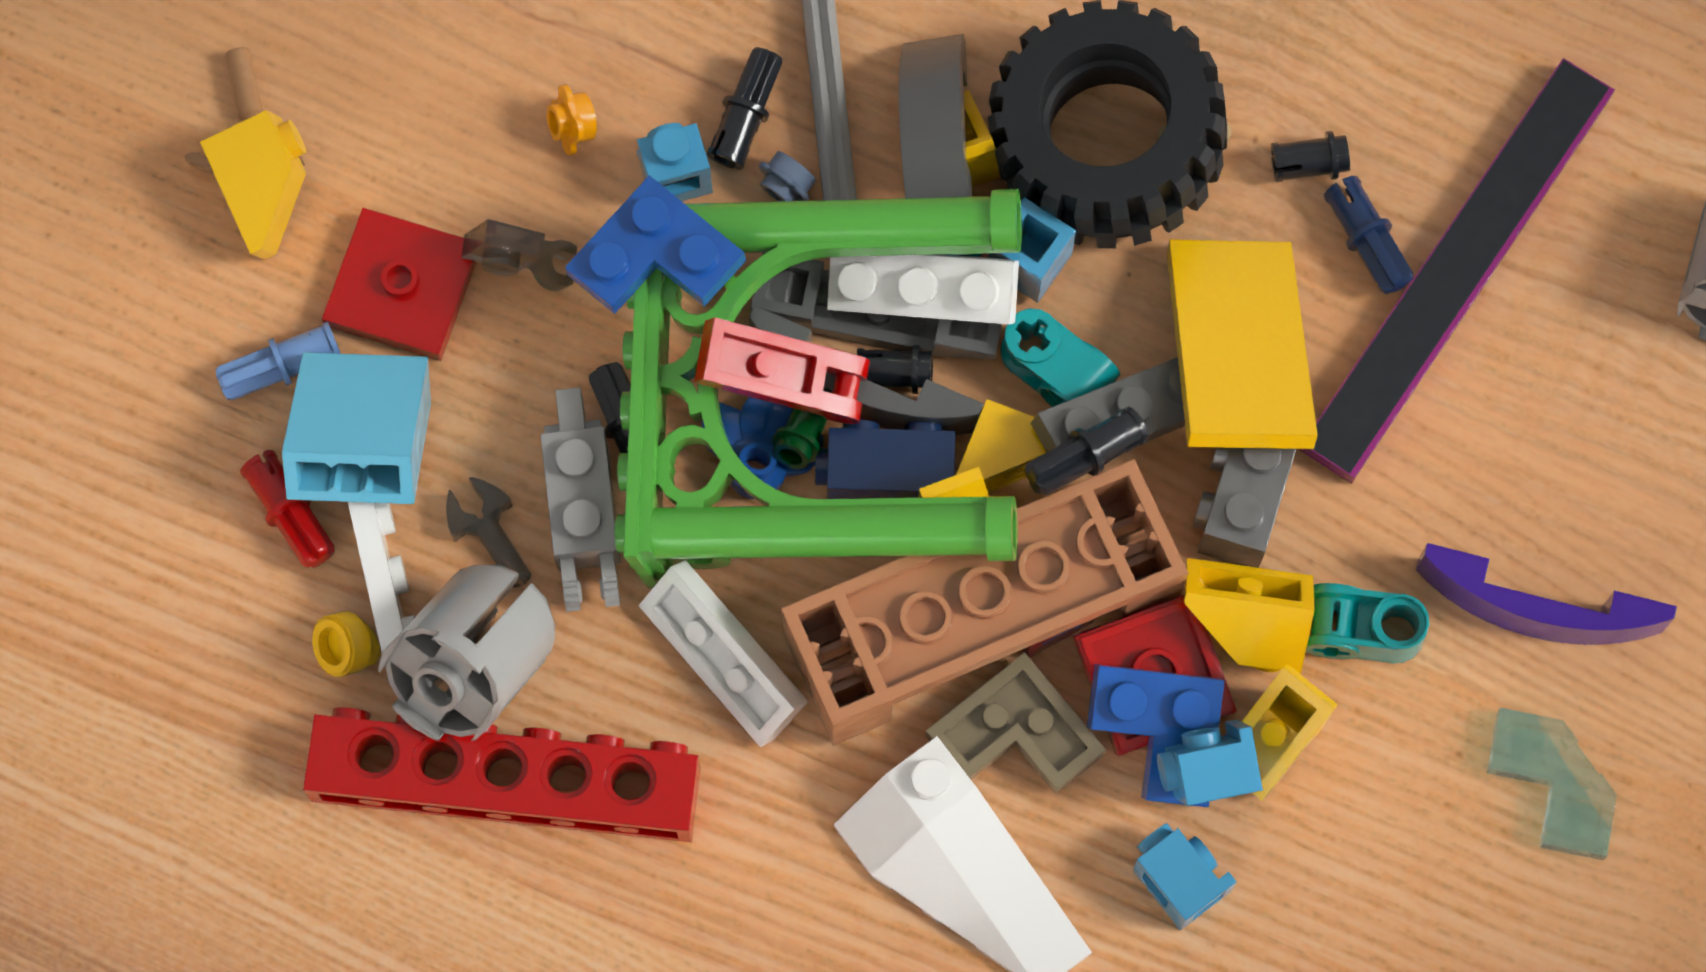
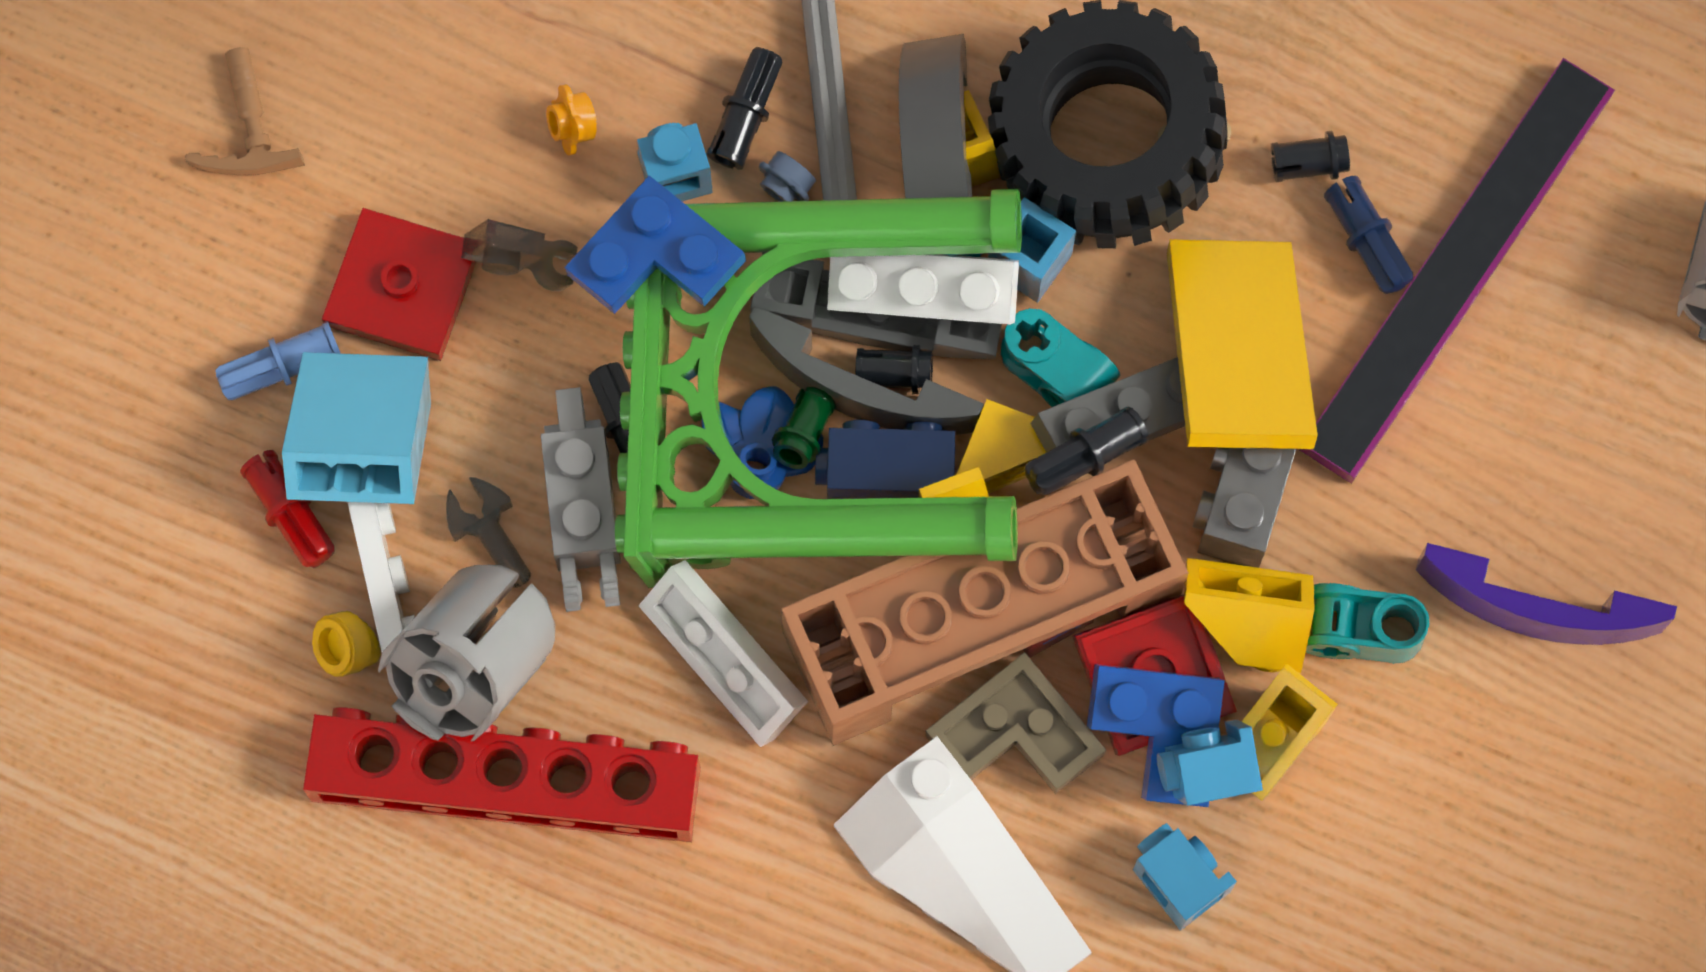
yellow slope [200,110,306,260] -> none
plate [694,317,870,424] -> none
clear light blue tile [1487,707,1617,860] -> none

